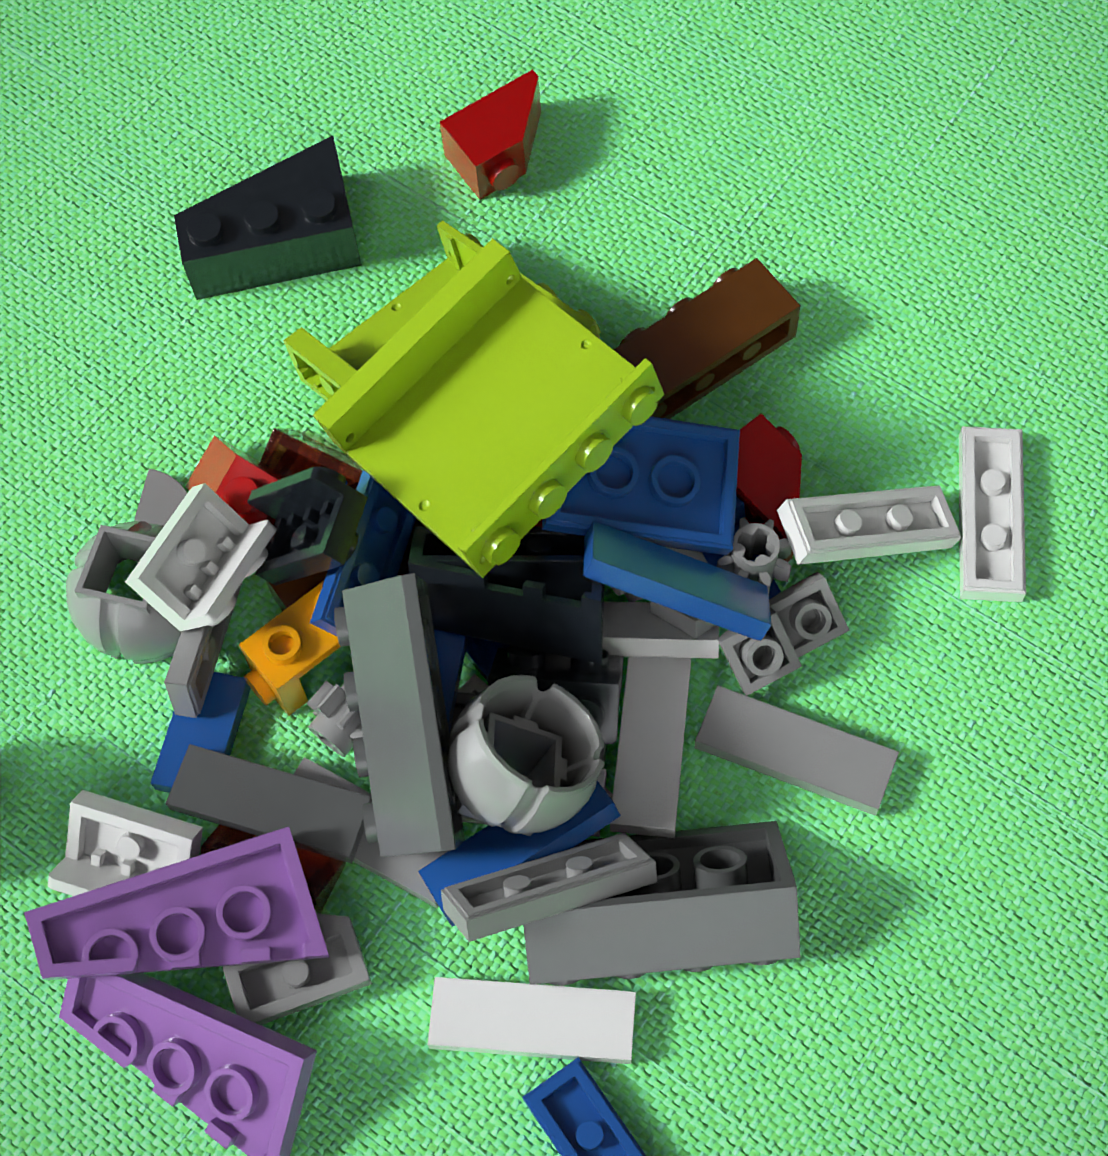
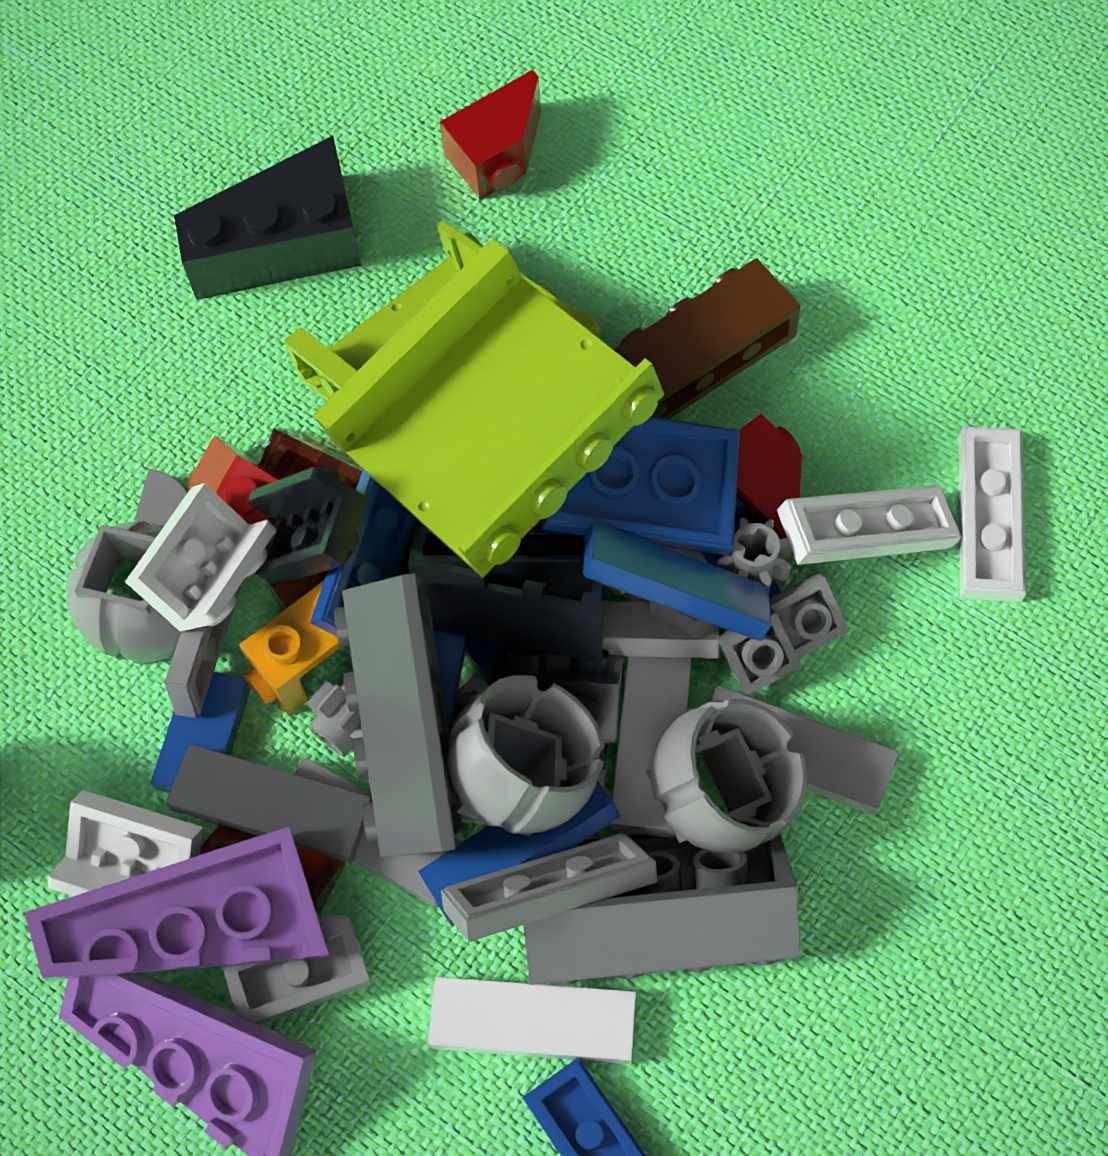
none -> light grey piece [646,698,807,853]

